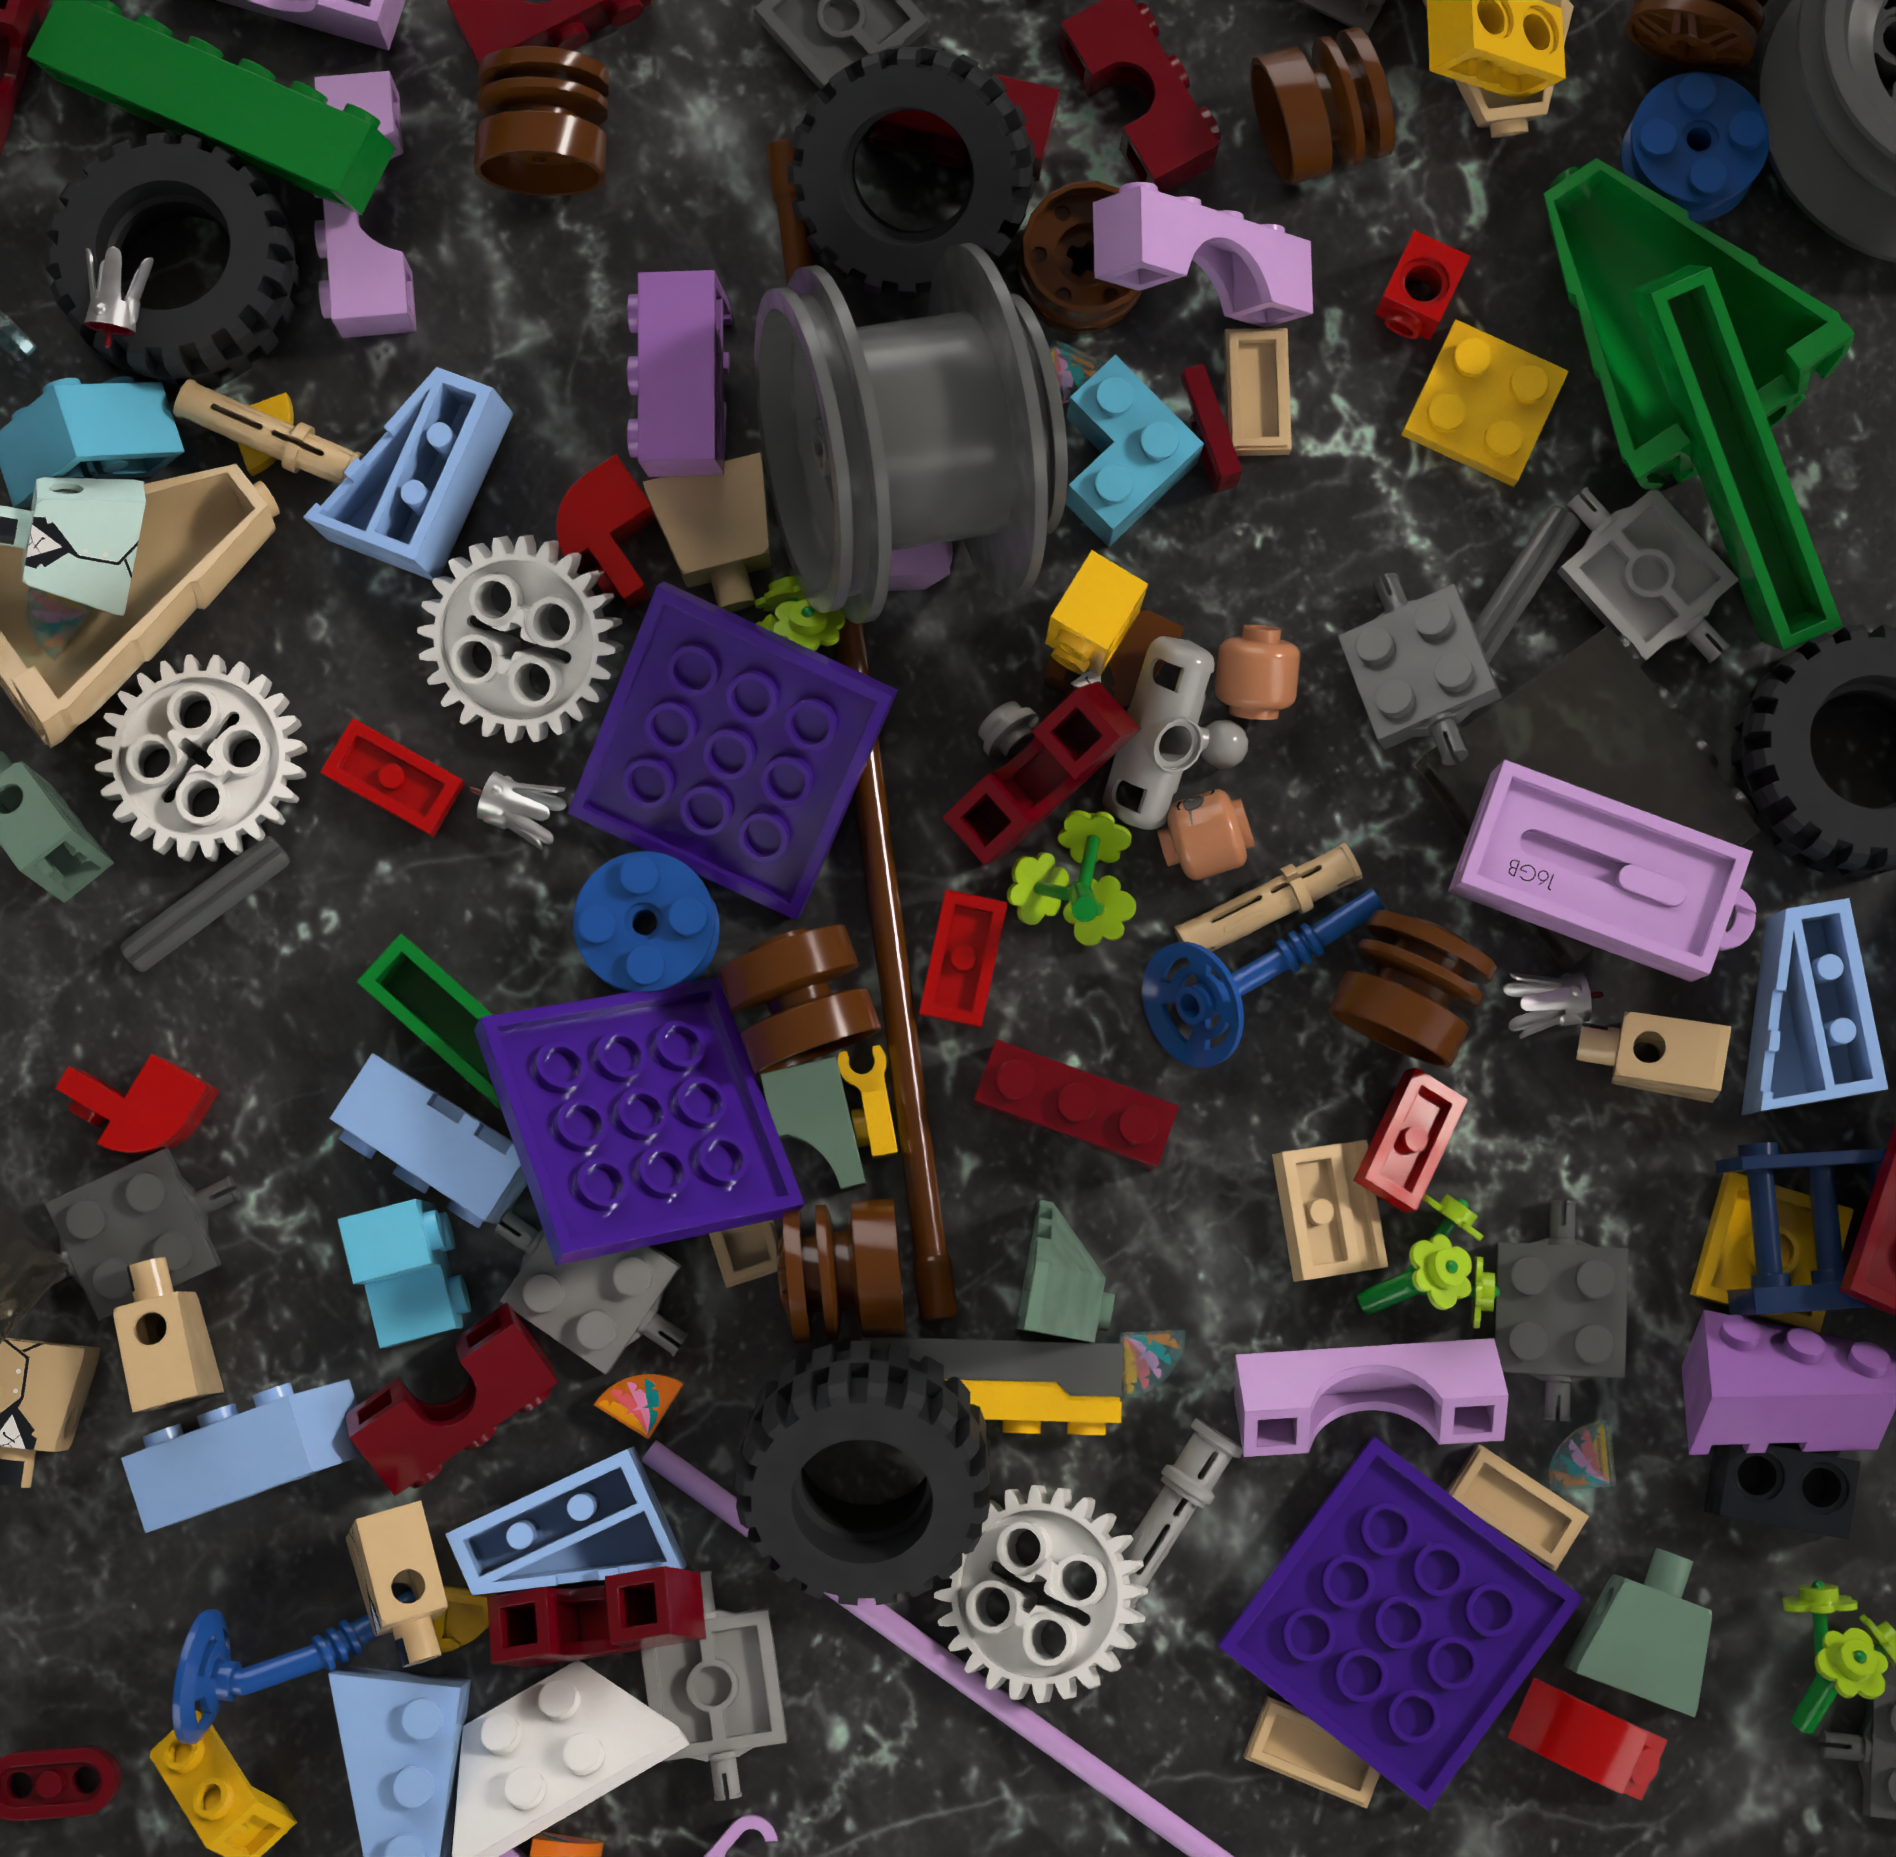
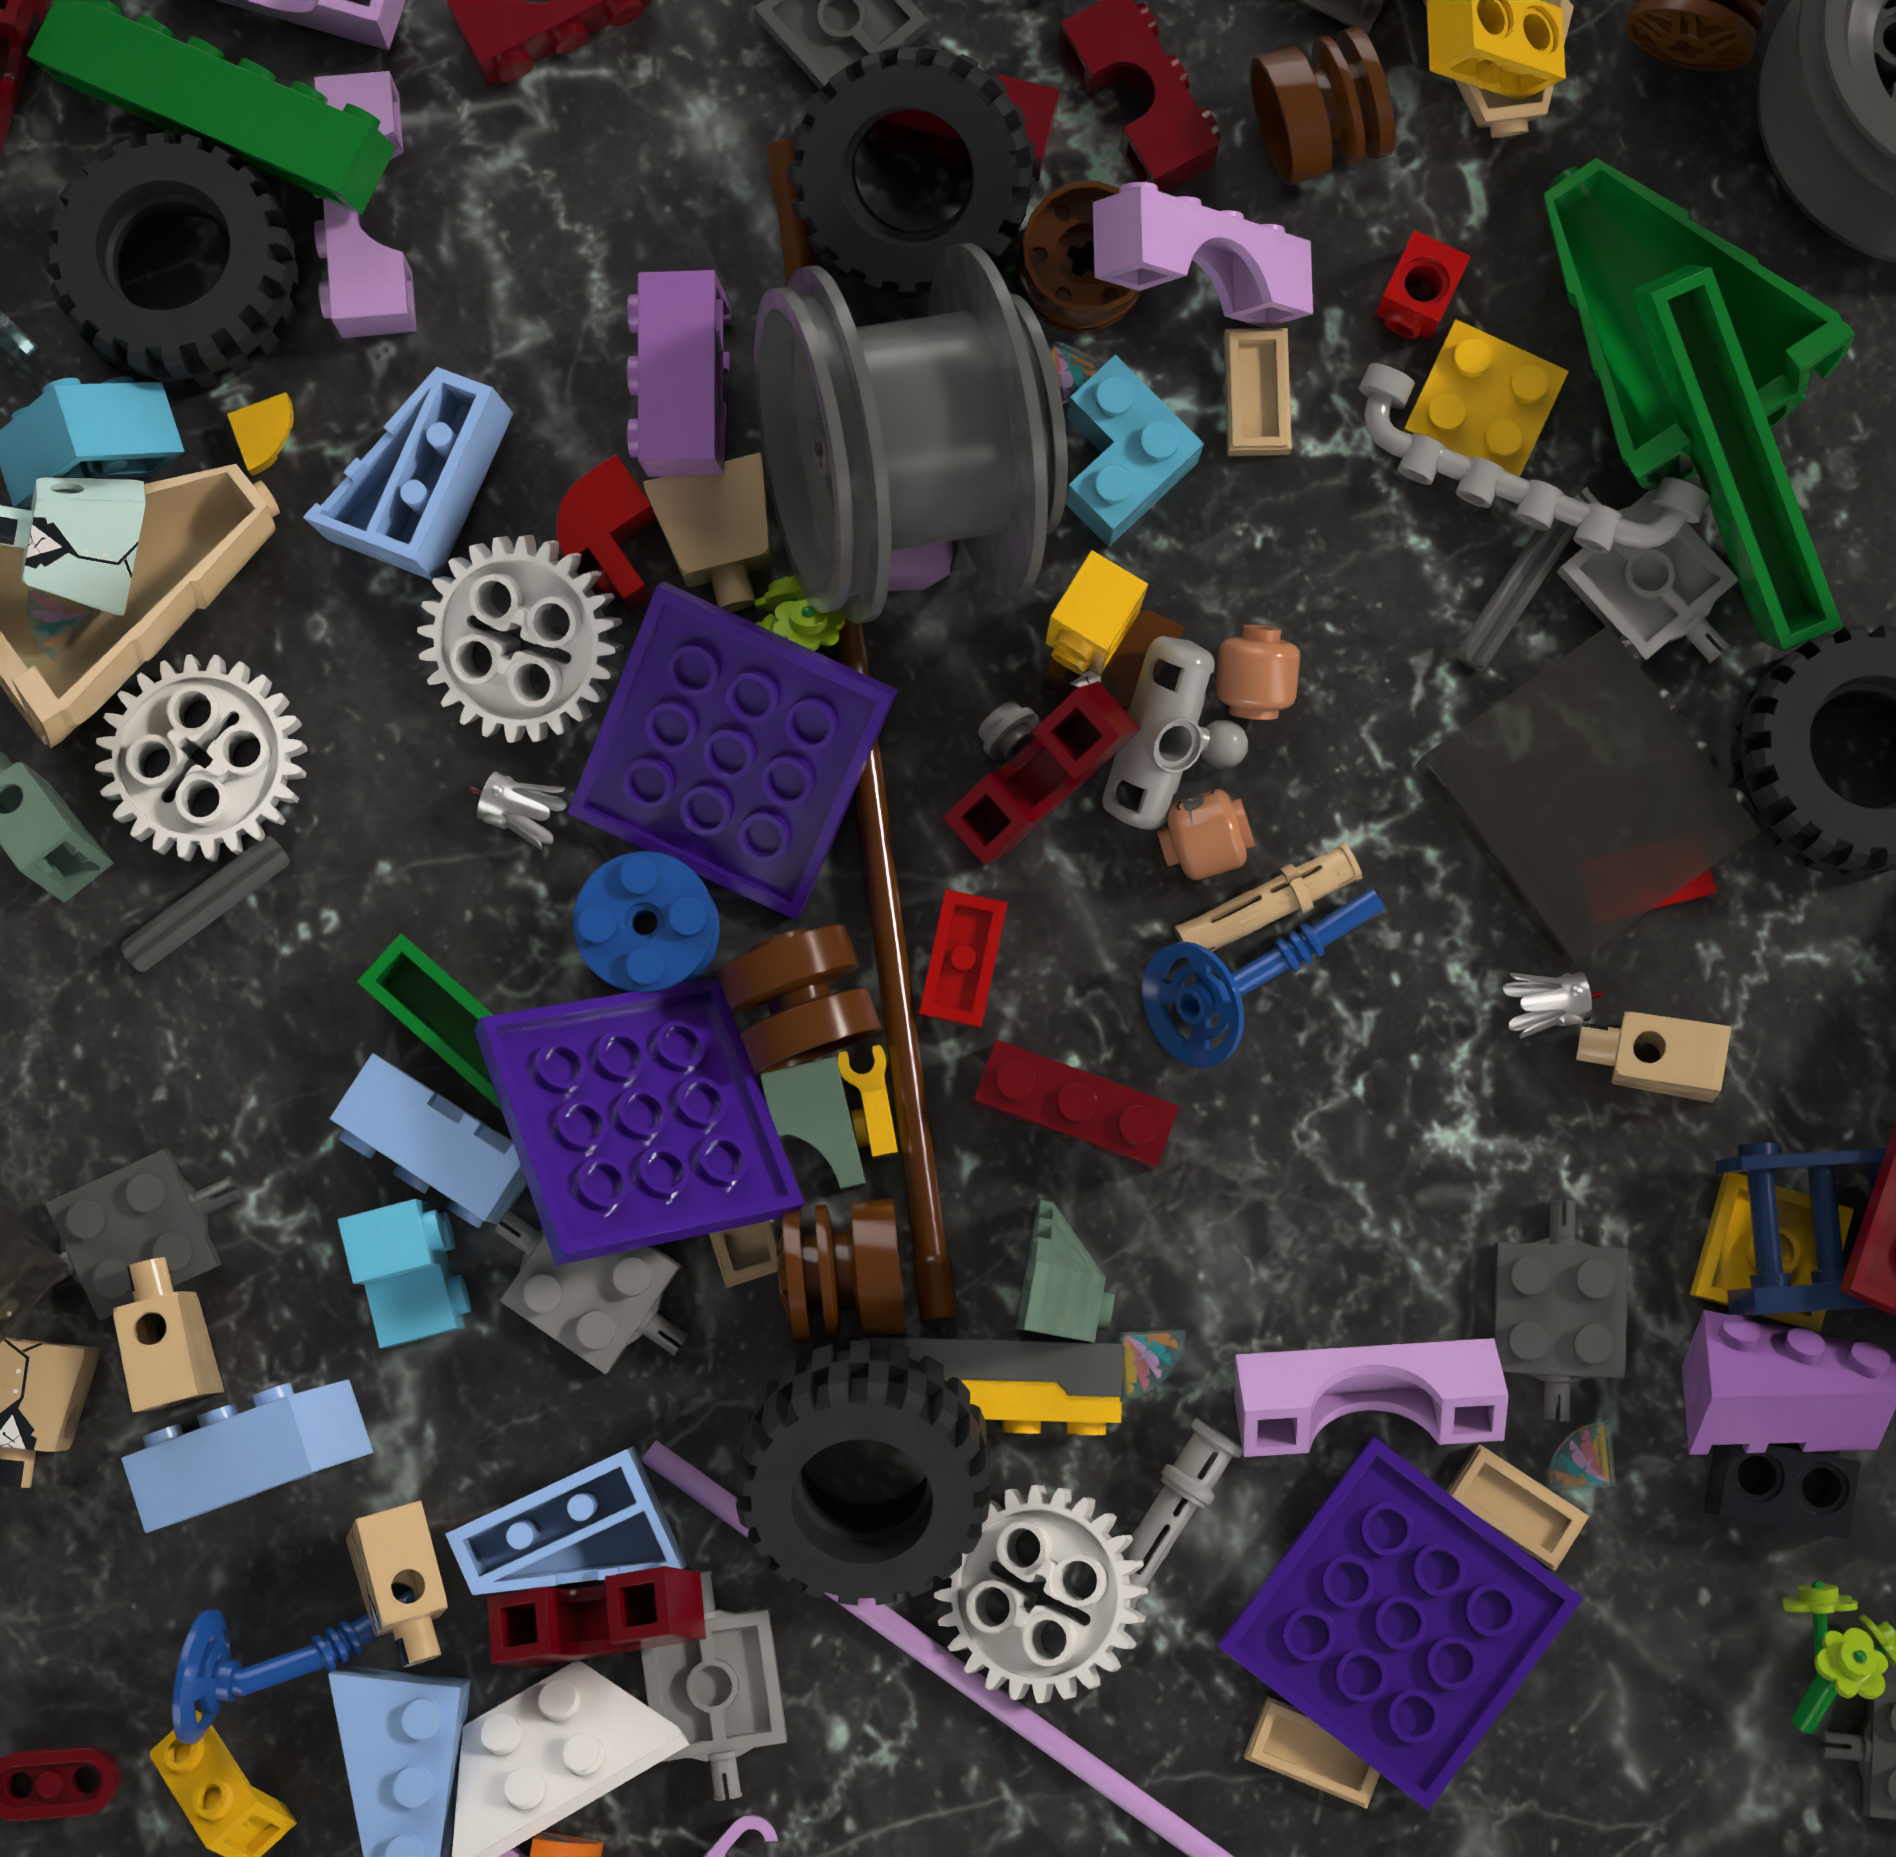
red brick [55,1054,220,1155] -> none
flat silver piece [84,246,154,349] -> none
tan pin [173,379,365,486] -> none
red plate [320,718,466,838] -> none
dark red arch [345,1302,558,1496] -> none
yellow tile [432,1585,504,1653] -> none
reddish brown wheel [474,46,609,196] -> none
tile [594,1374,684,1439] -> none
lime plant [1007,810,1136,946] -> none
dark red tile [1180,363,1243,493] -> none
tan plate [1272,1140,1388,1282] -> none
reddish brown wheel [1327,910,1497,1068] -> none
dark grey plate [1338,573,1502,766] -> none
plate [1353,1067,1468,1213] -> none
lime plant [1357,1194,1500,1329] -> none
lavender piece [1448,760,1757,982] -> none
red brick [1507,1678,1668,1801] -> none
sand green torso [1563,1548,1712,1718] -> none
blue wheel [1620,72,1769,224] -> none
light blue wedge [1741,898,1888,1116] -> none
none -> light grey bar [1359,363,1710,554]

